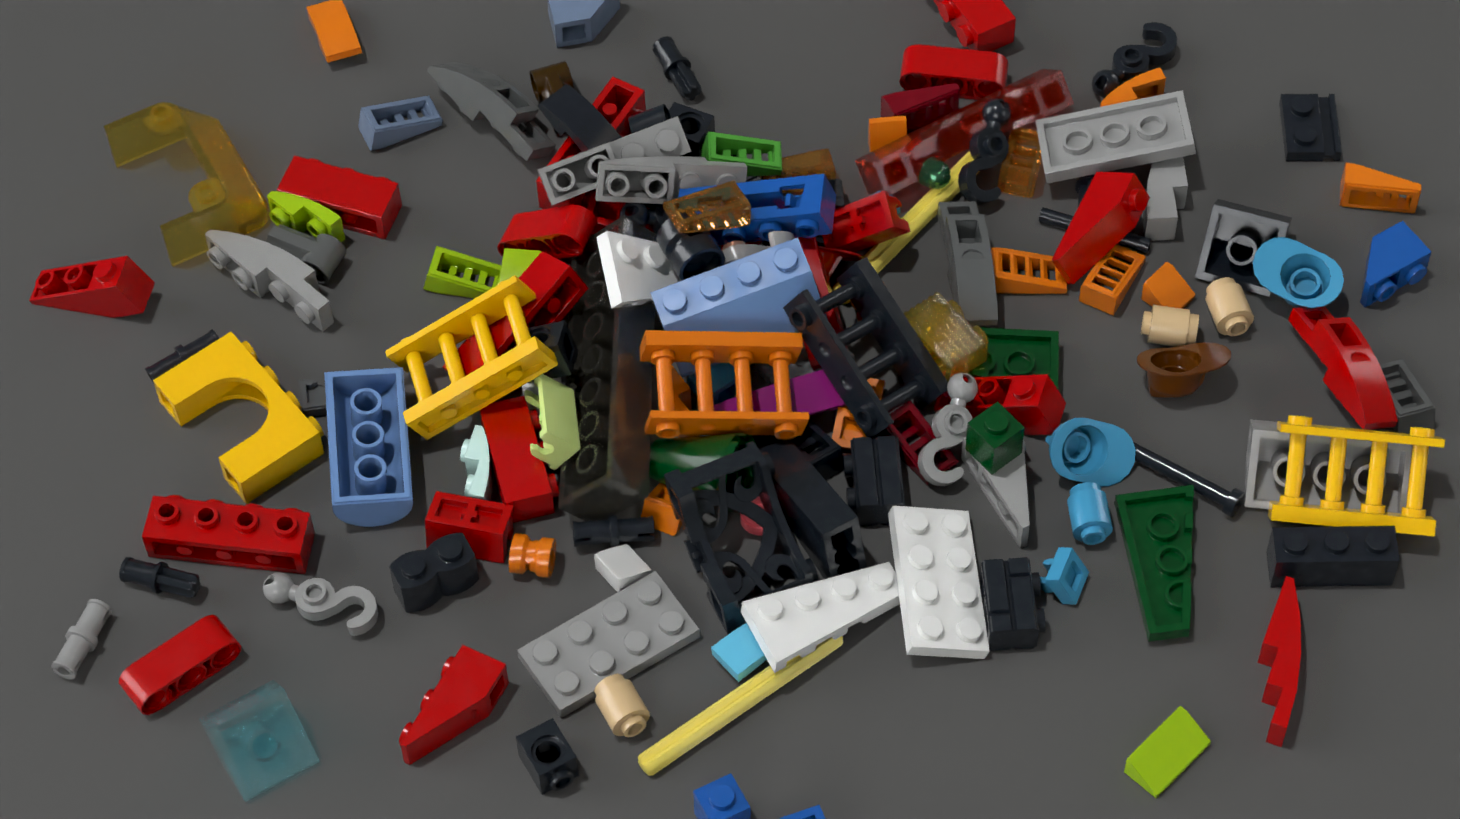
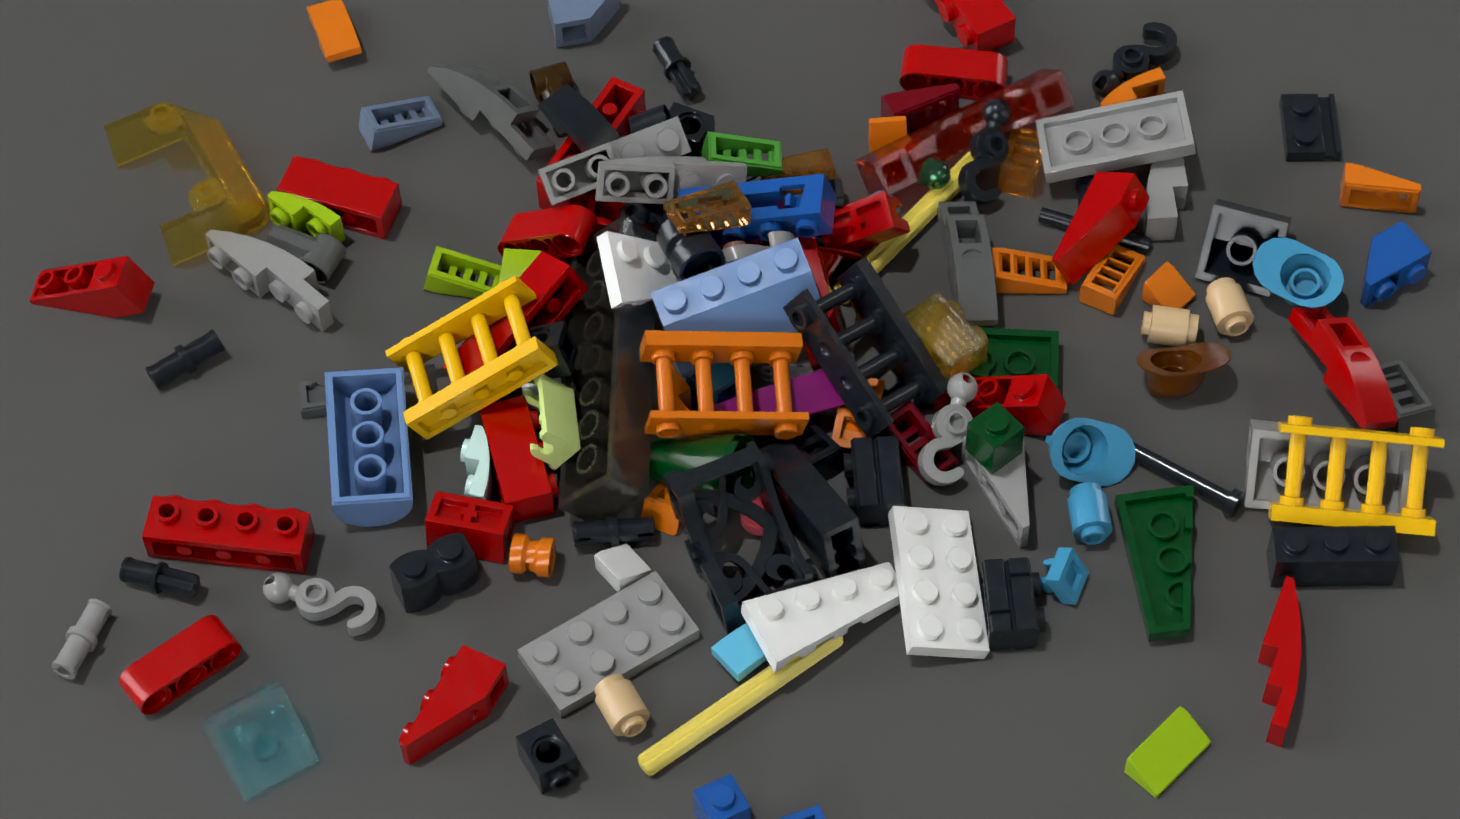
yellow arch [153,332,324,504] -> none

